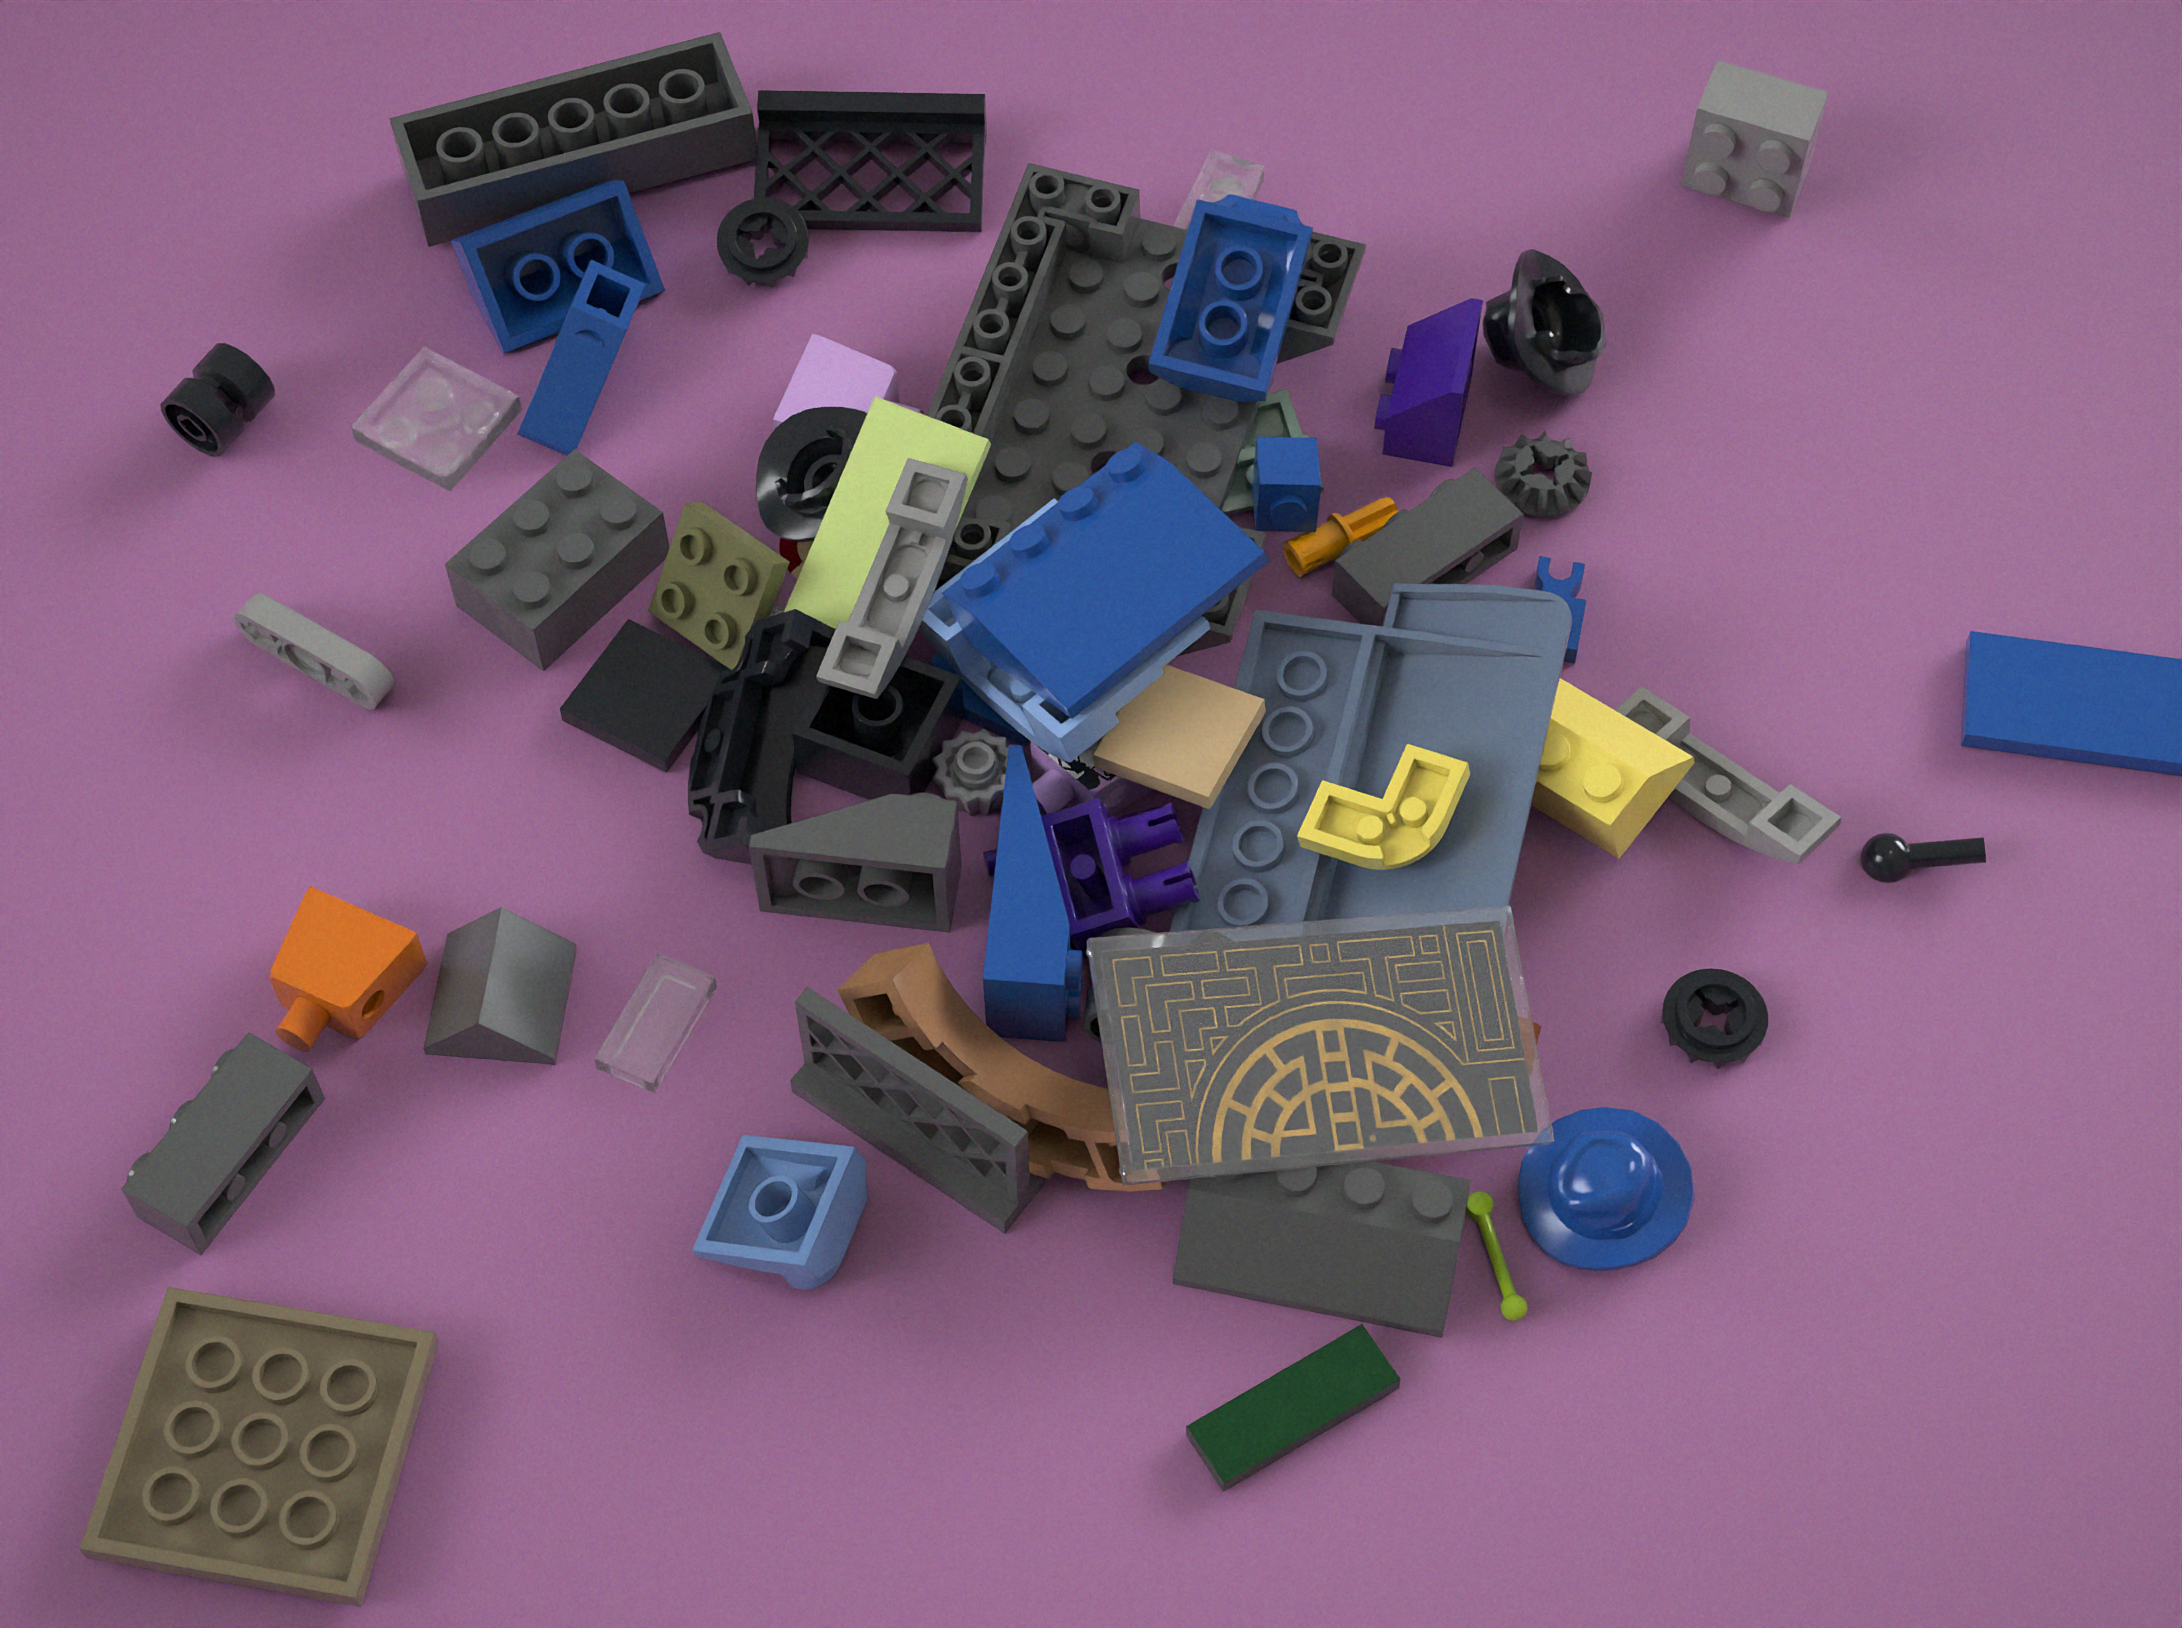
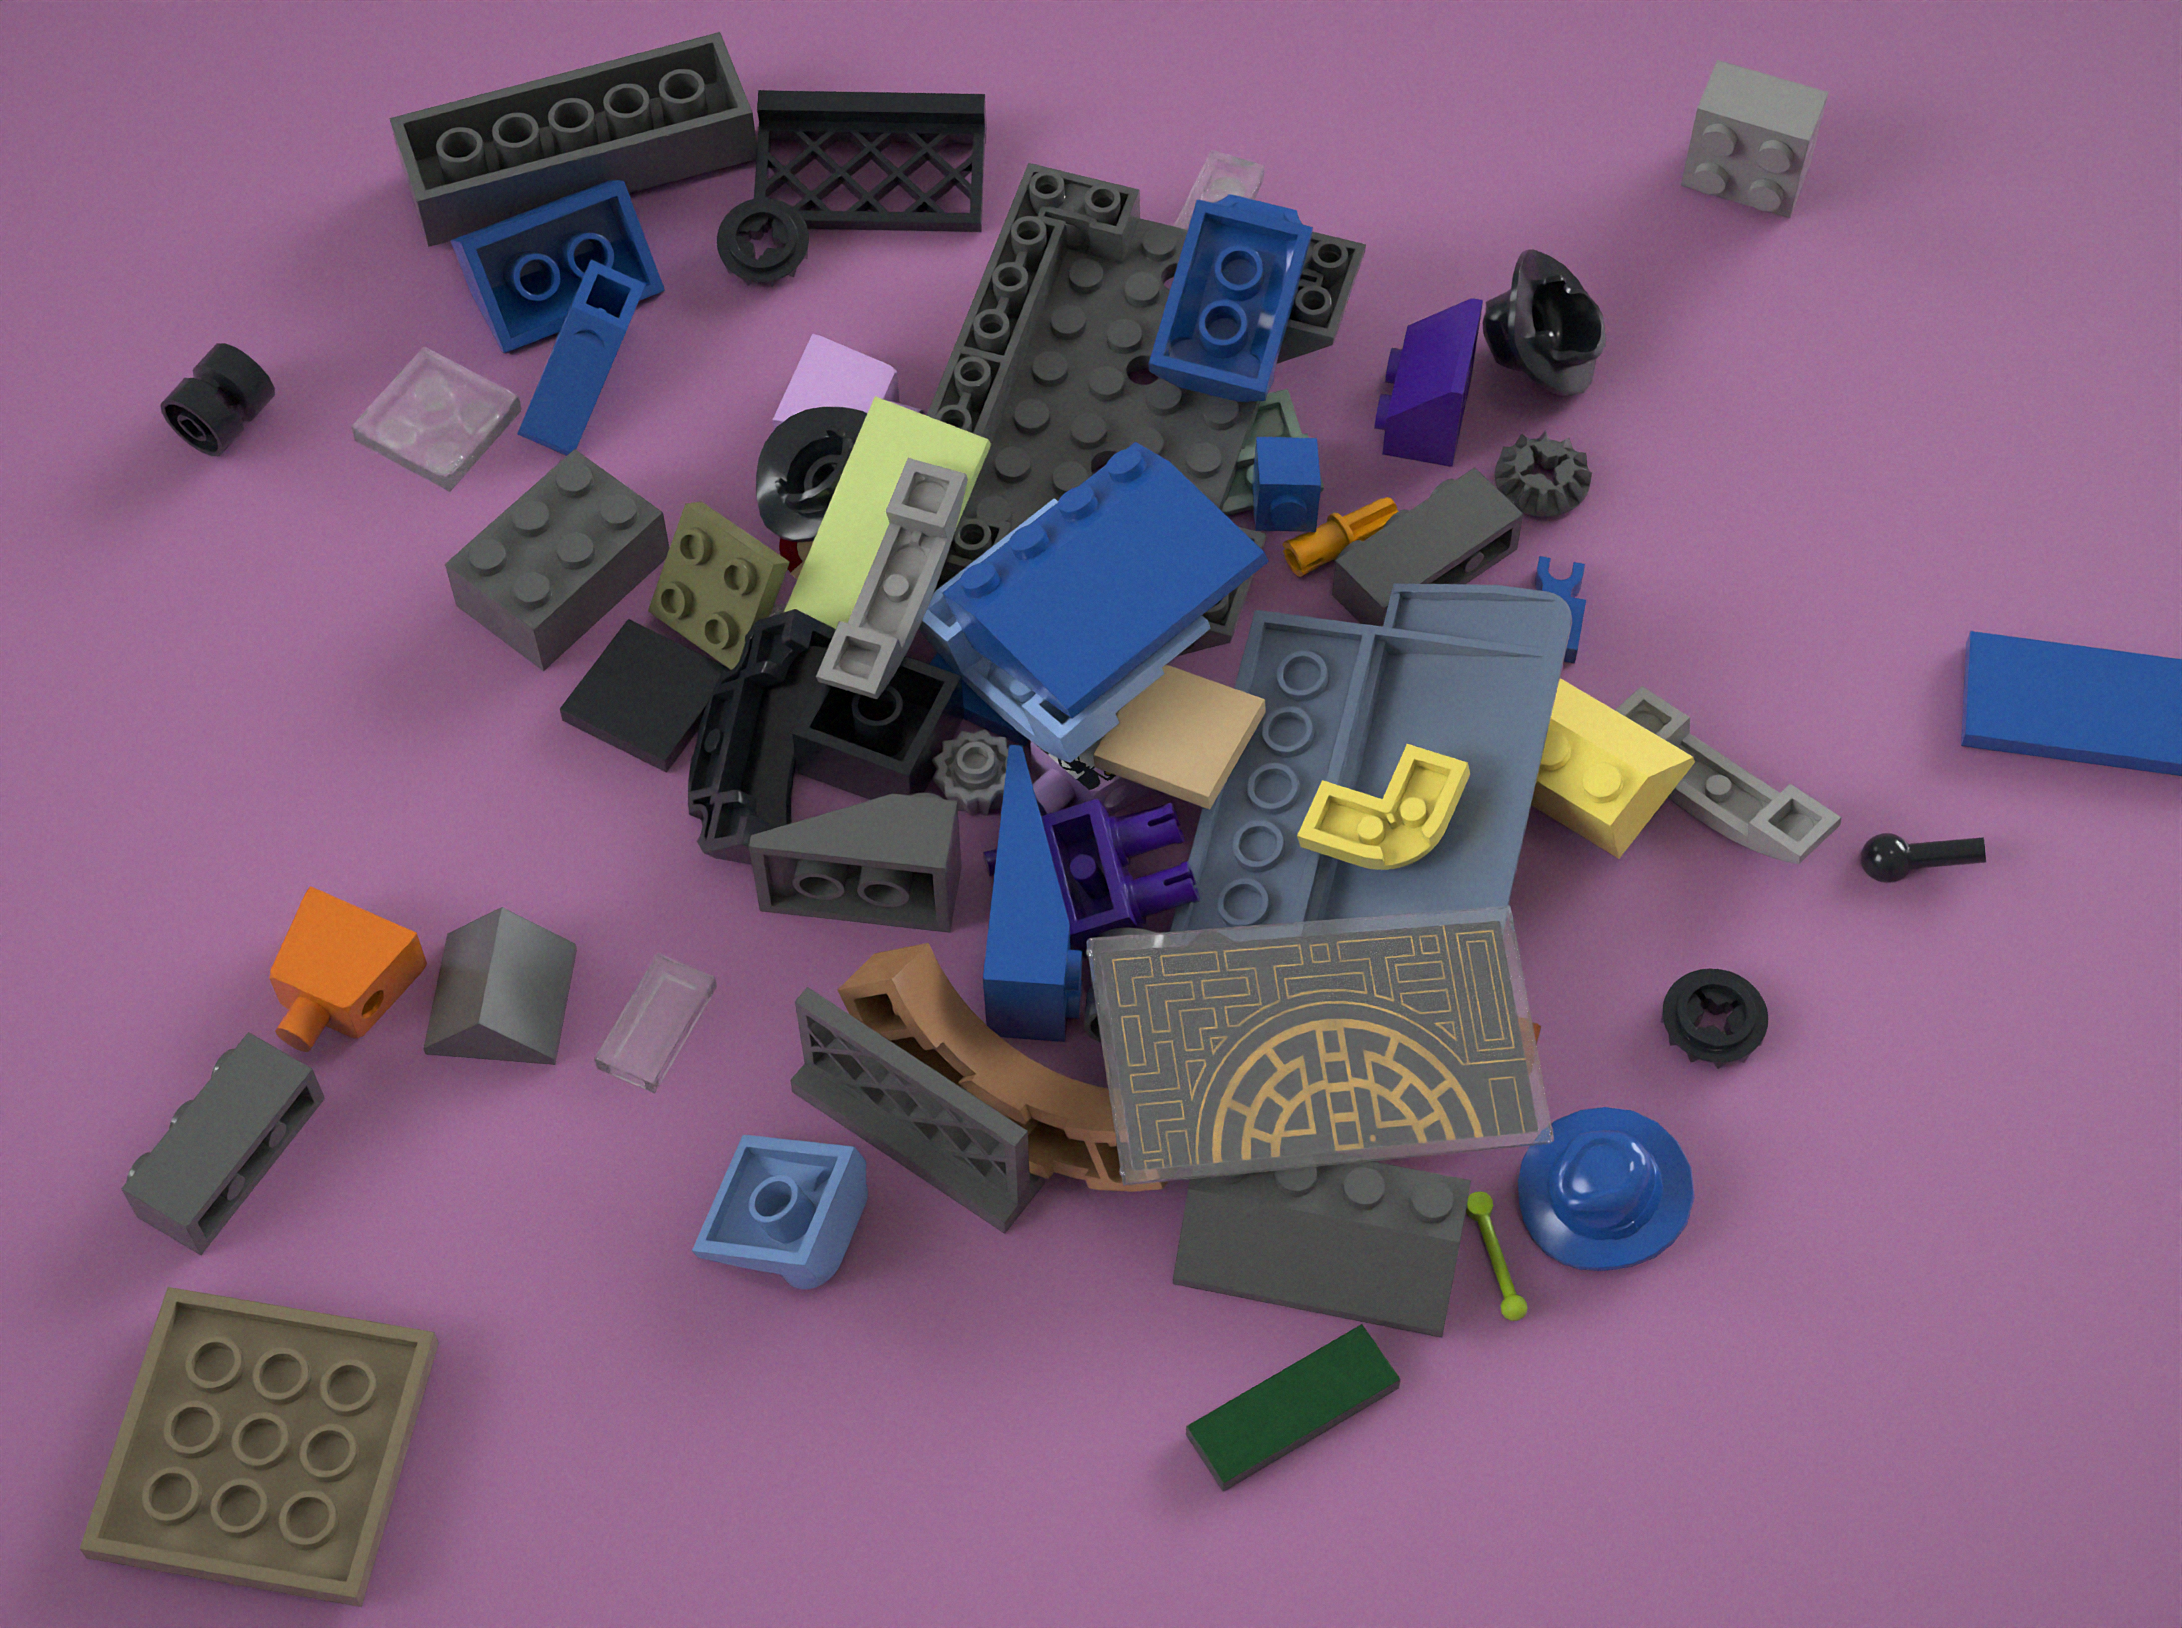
light grey beam [234,593,395,710] -> none

